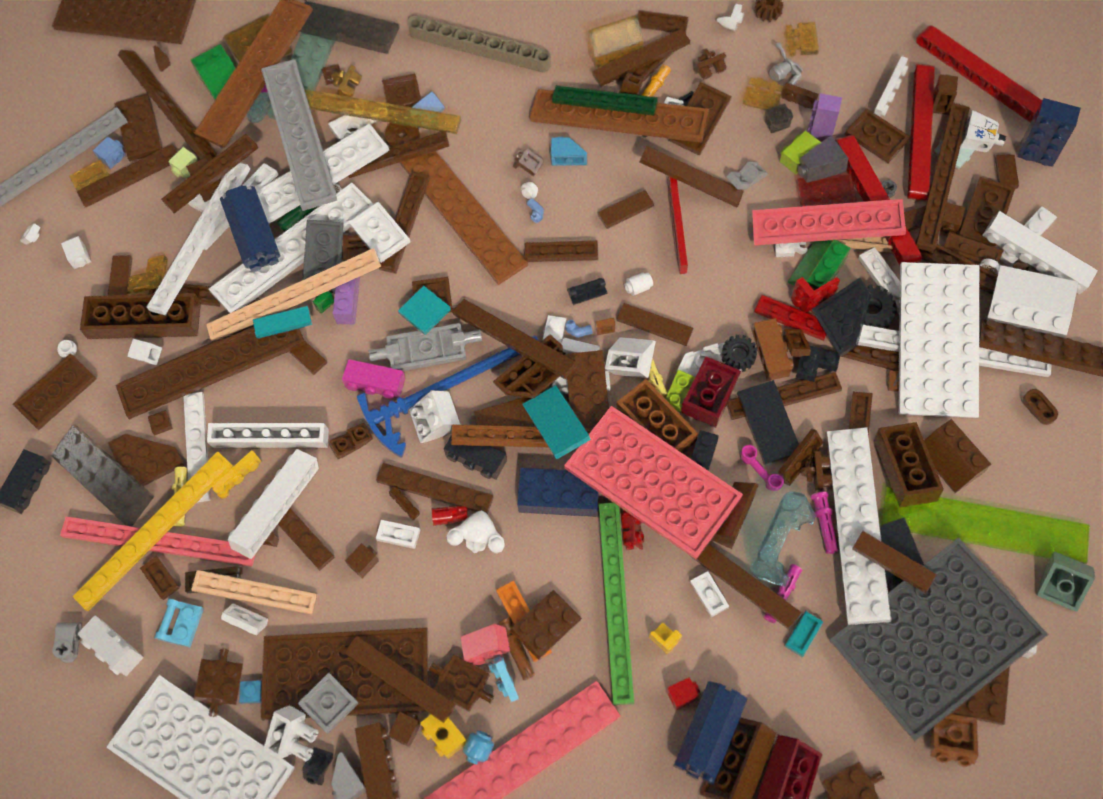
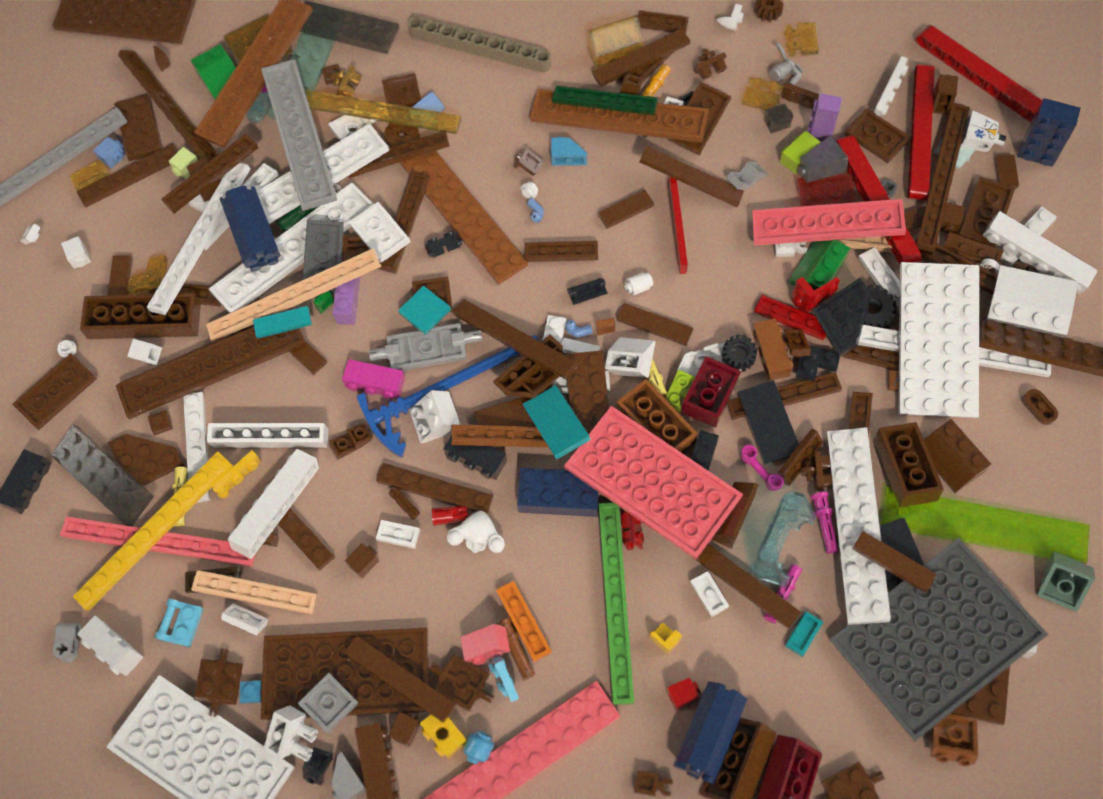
reddish brown plate [140,556,180,600] -> none
reddish brown plate [510,589,582,660] -> none
none -> black hinge [424,231,463,258]
none -> reddish brown plate [634,770,673,797]

